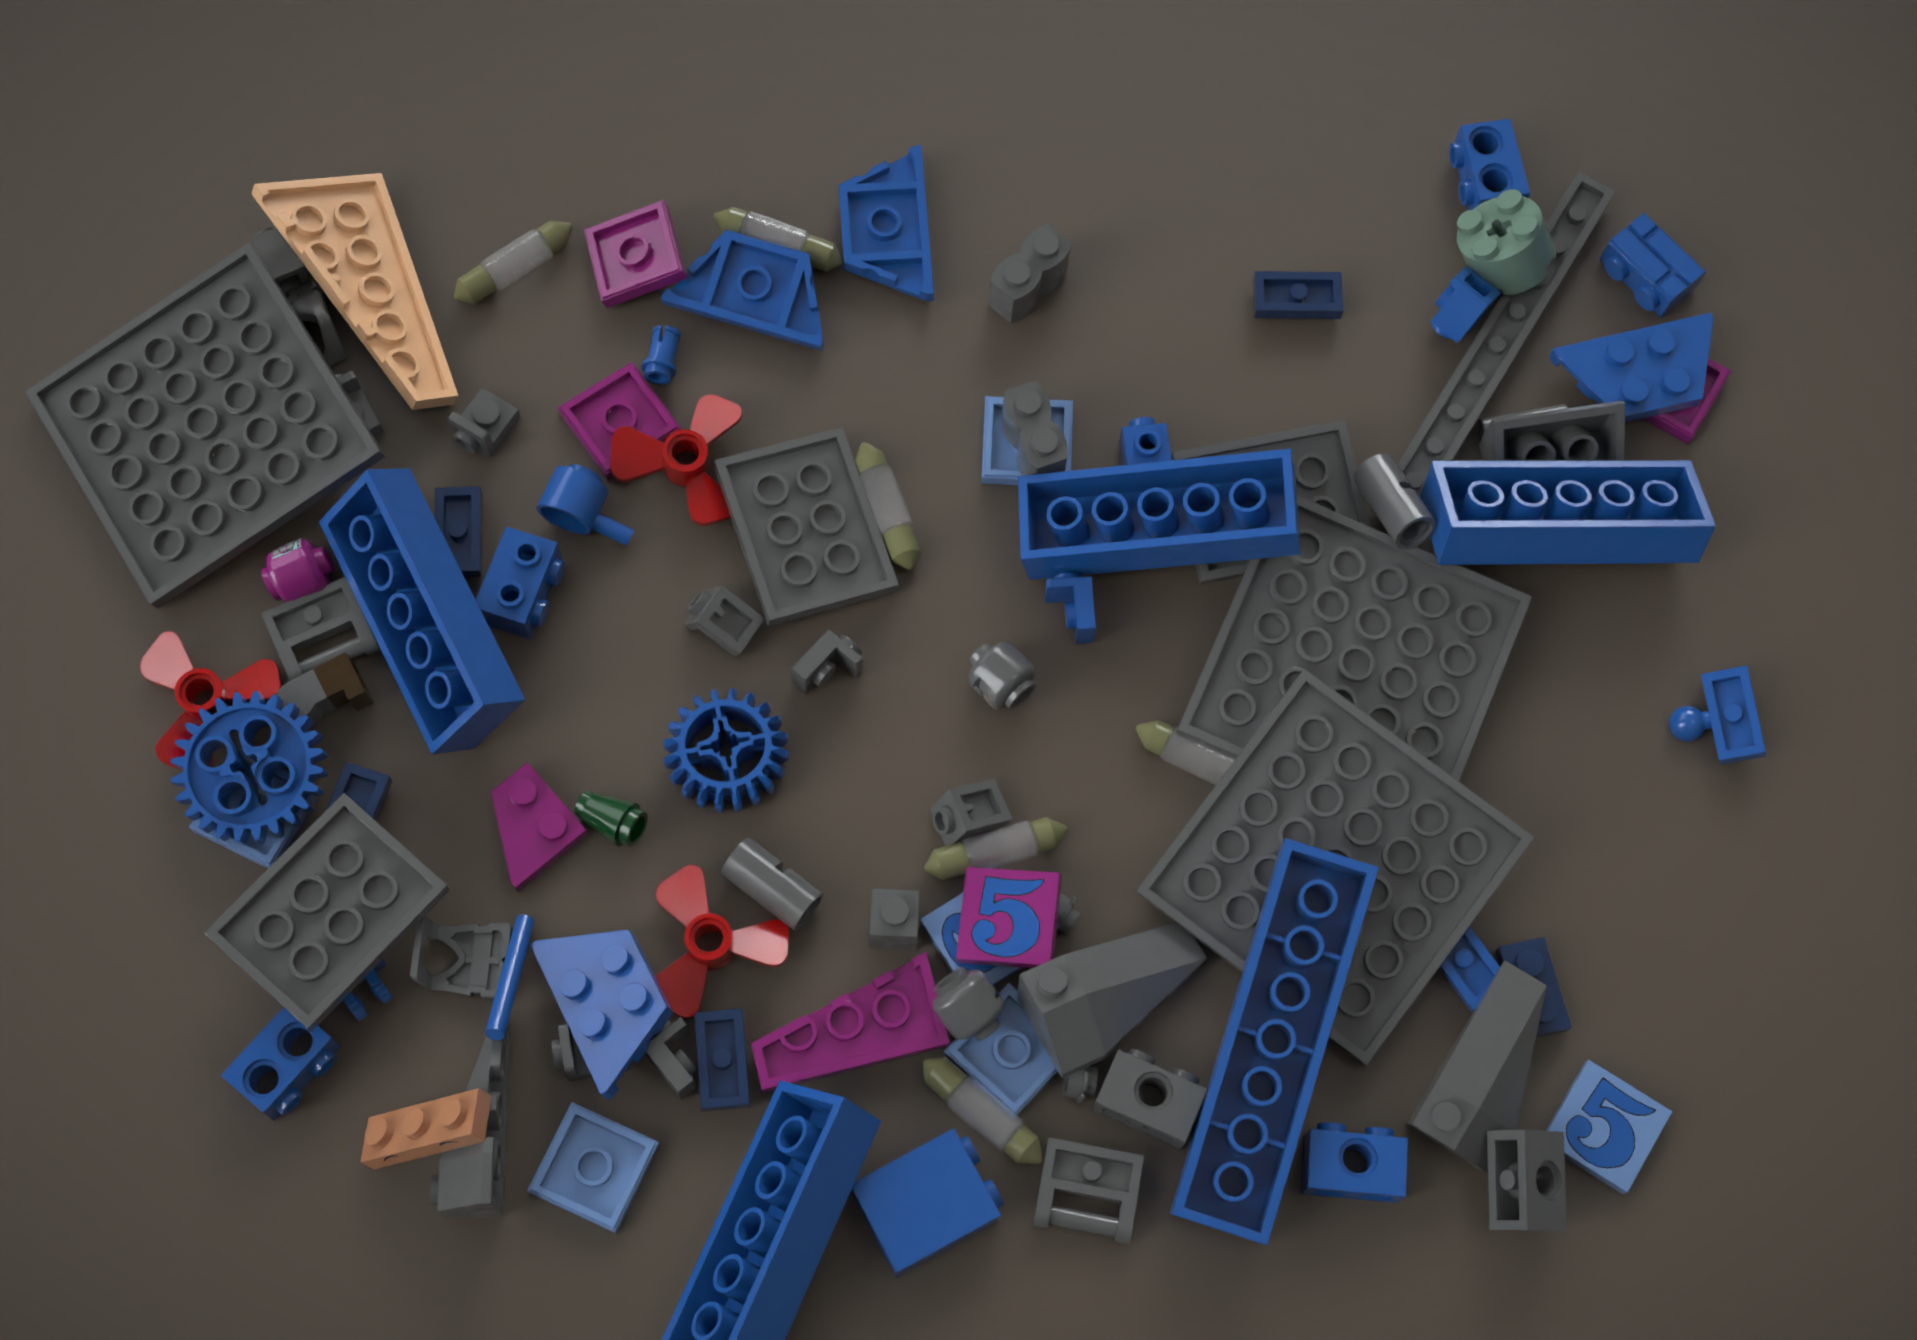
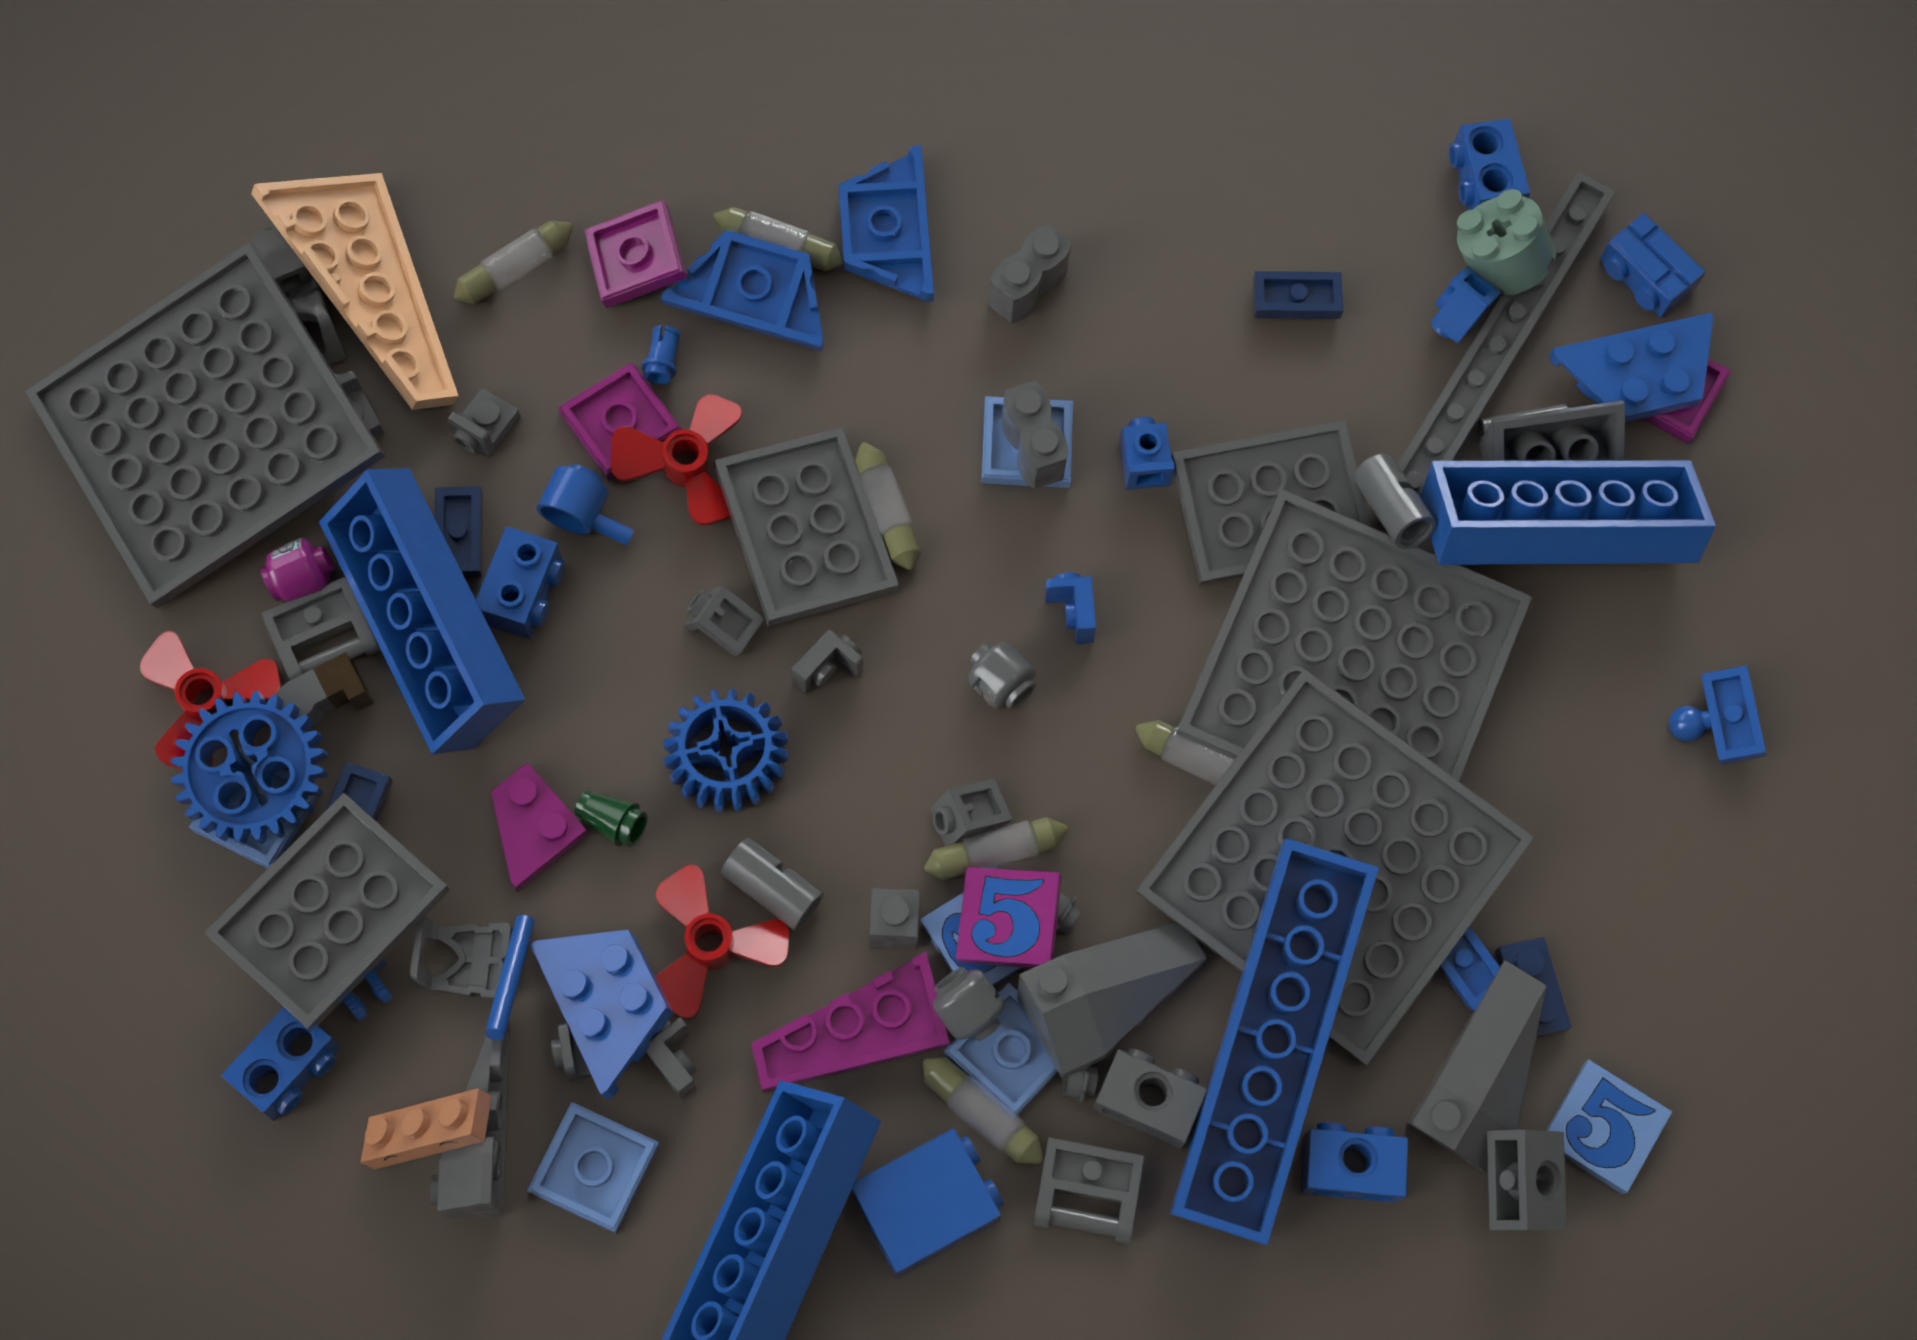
dark blue plate [694,1008,750,1112] -> none
blue brick [1018,449,1301,580] -> none

